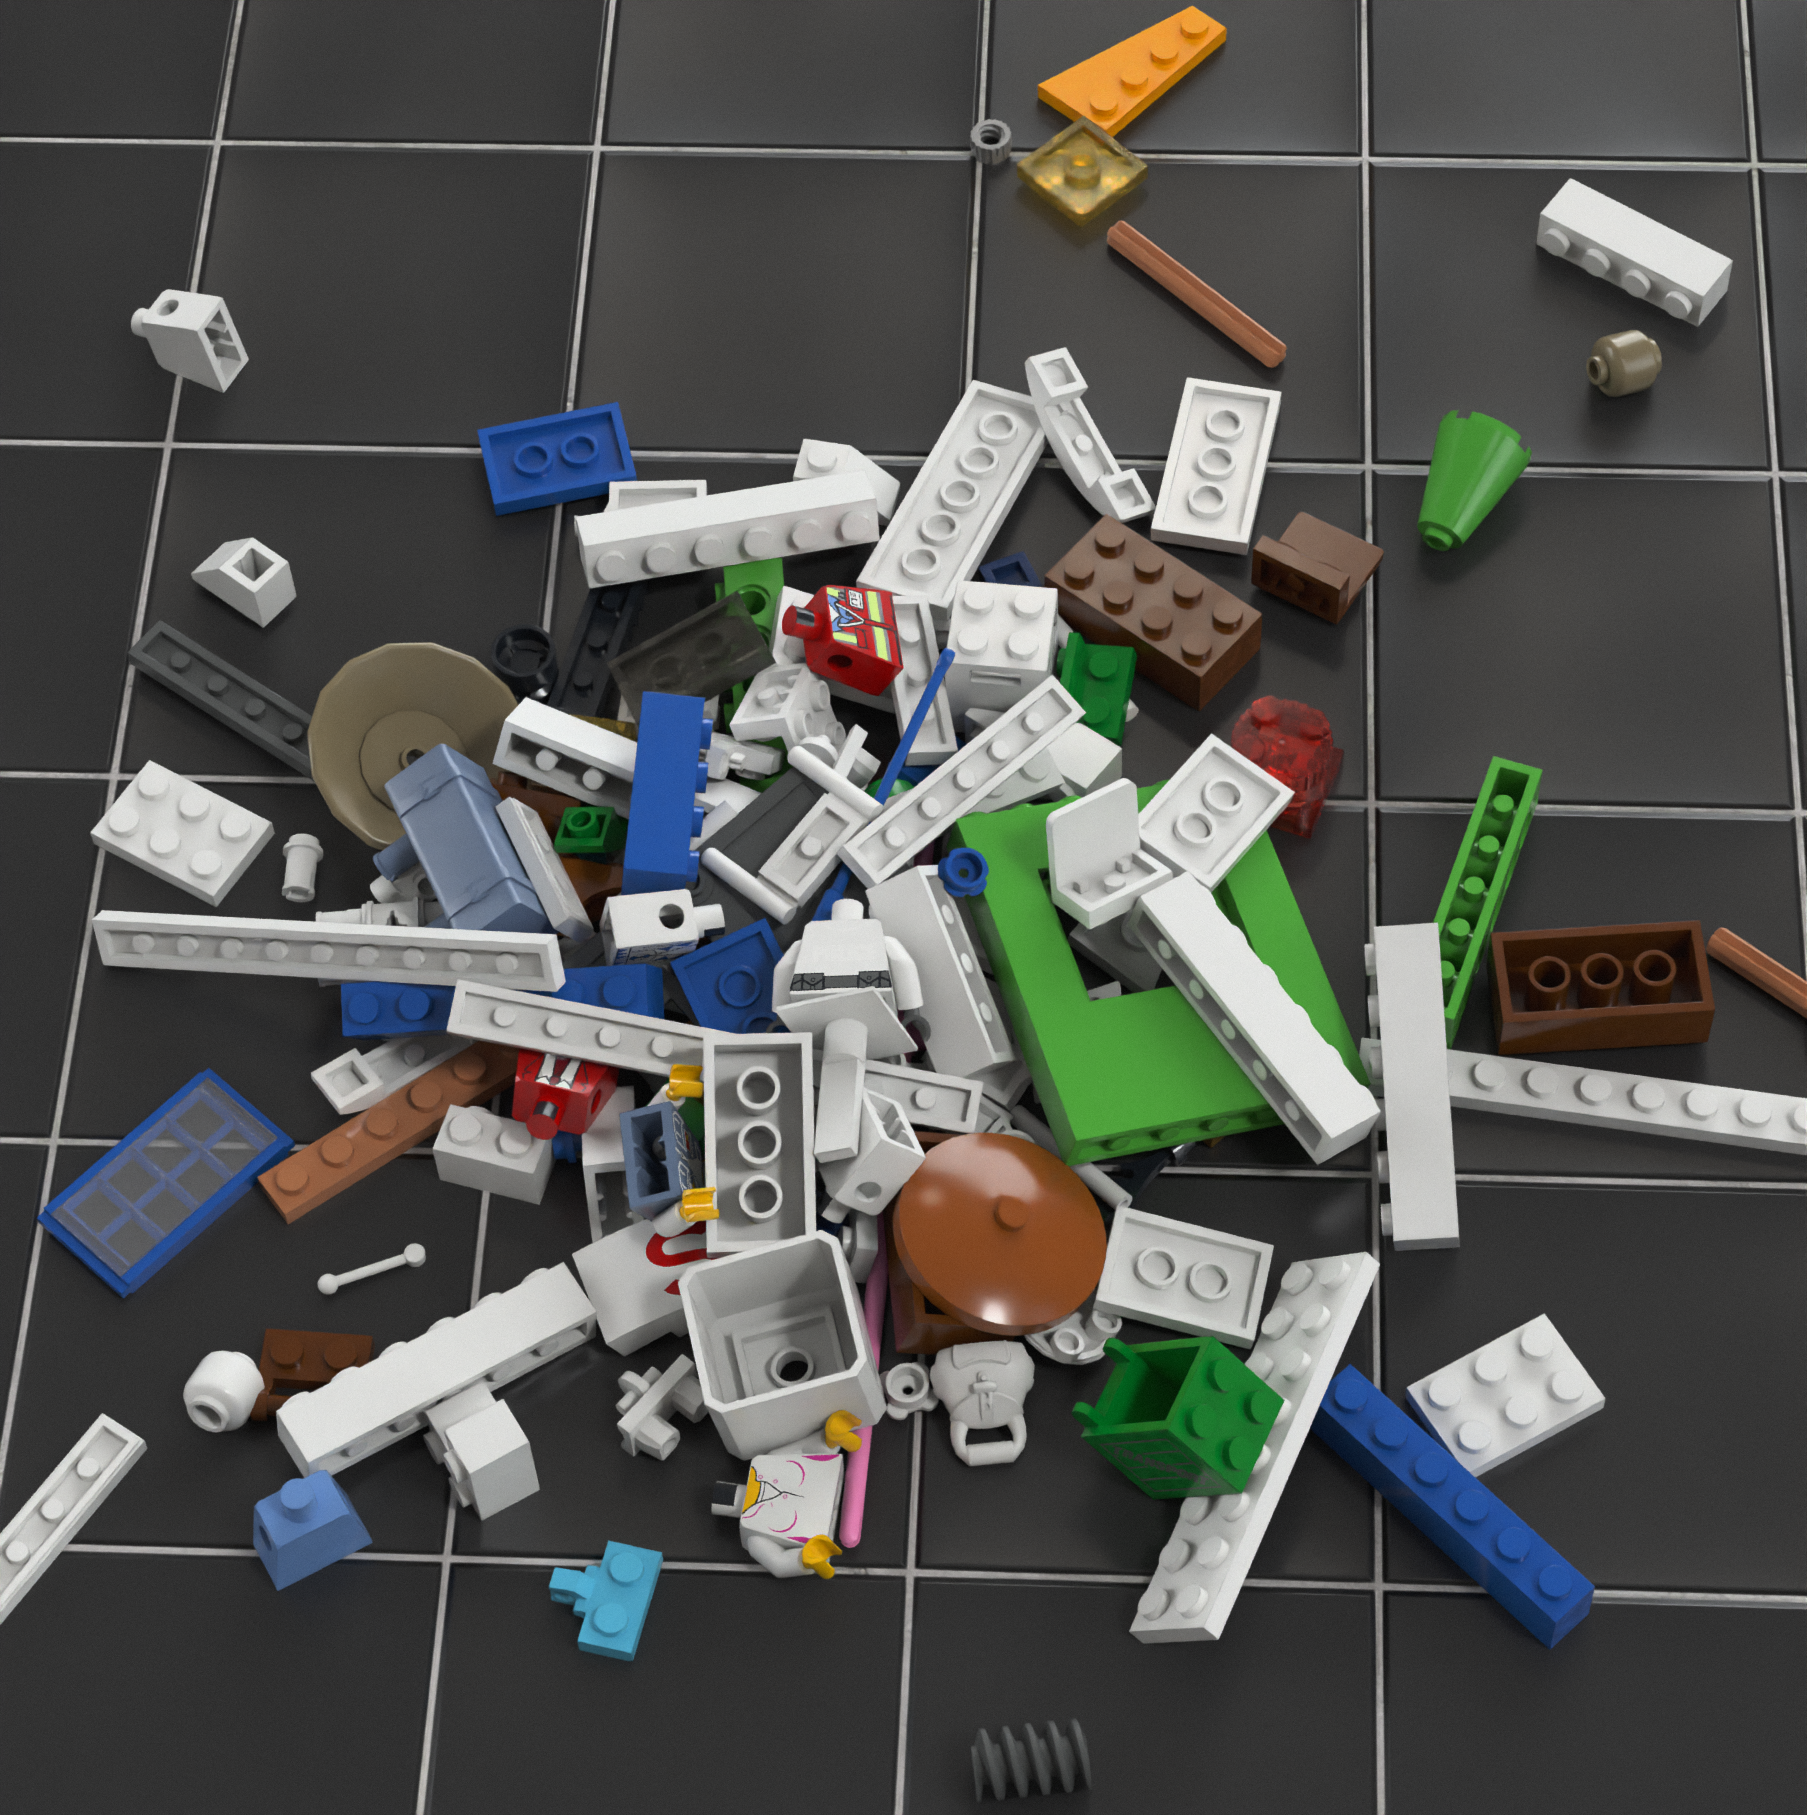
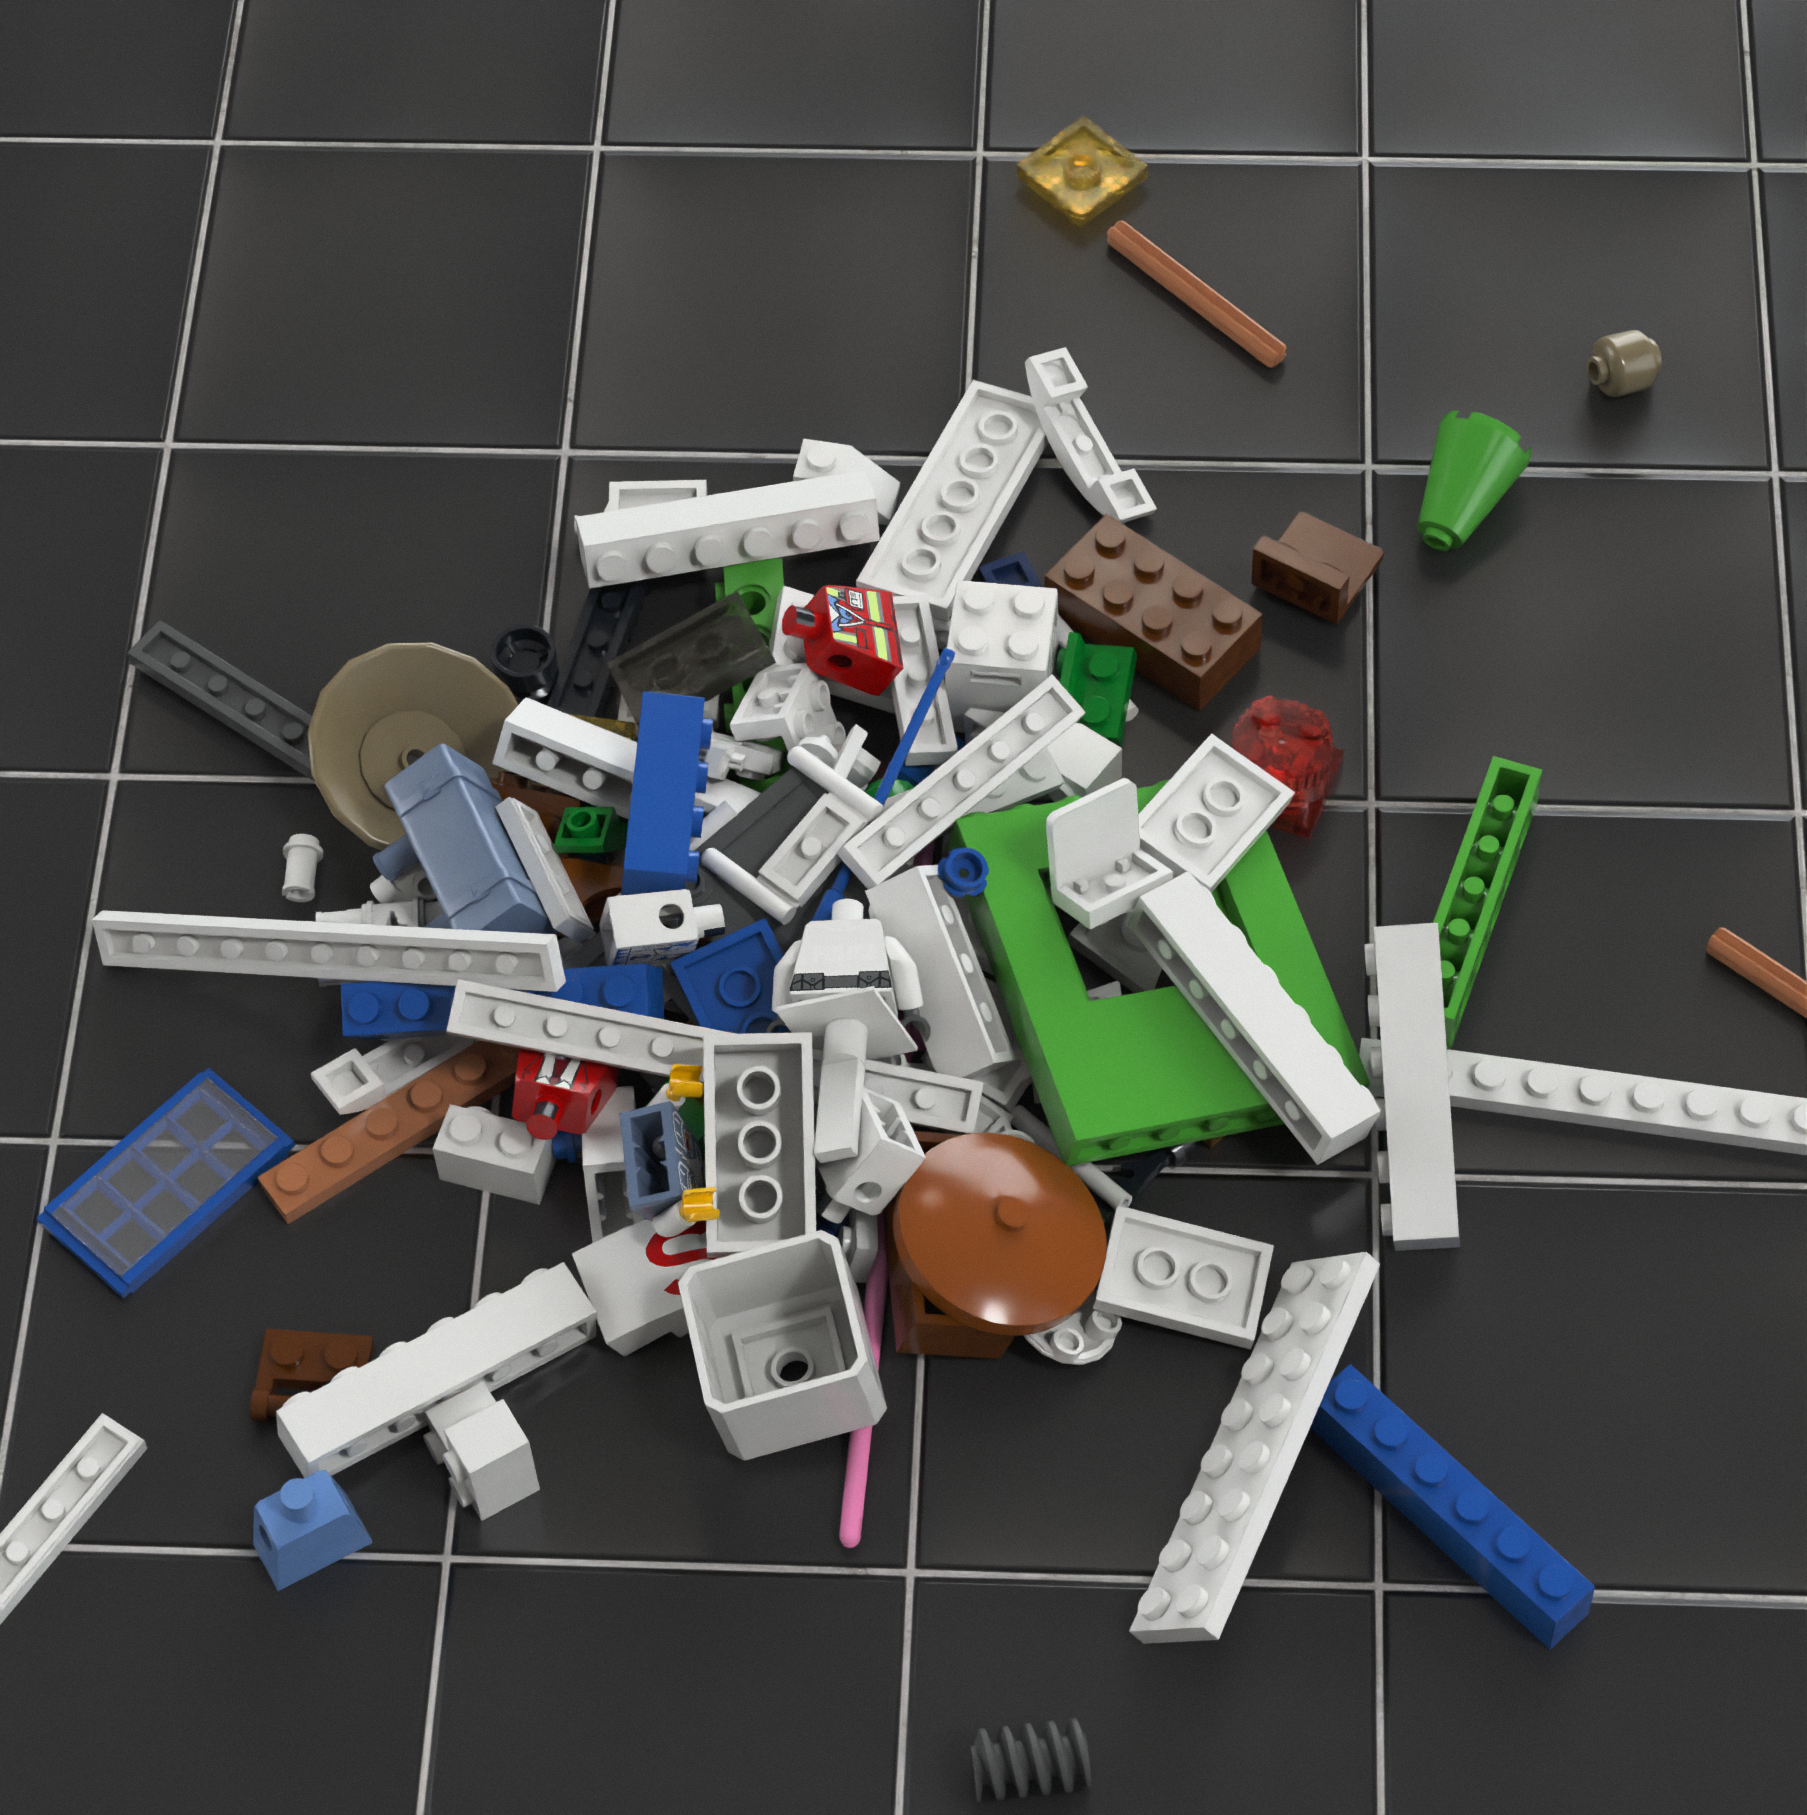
white plate [90,760,275,907] -> none
white torso [131,289,249,393] -> none
white head [183,1351,265,1432] -> none
white slope [191,537,297,628] -> none
white hinge [318,1243,426,1295] -> none
blue plate [477,402,637,516] -> none
medium azure hinge [549,1540,663,1662] -> none
white hips [615,1354,708,1461] -> none
white torso [712,1410,862,1579] -> none
white plate [879,1362,939,1420] -> none
white piece [930,1340,1035,1466] -> none
light grey axle [970,119,1012,165] -> none
light orange wing [1038,6,1227,143] -> none
green container [1071,1336,1285,1500] -> none
white plate [1151,377,1281,555] -> none
white plate [1405,1313,1606,1477] -> none
reddish brown brick [1486,920,1715,1055] -> none
white brick [1536,178,1733,327] -> none

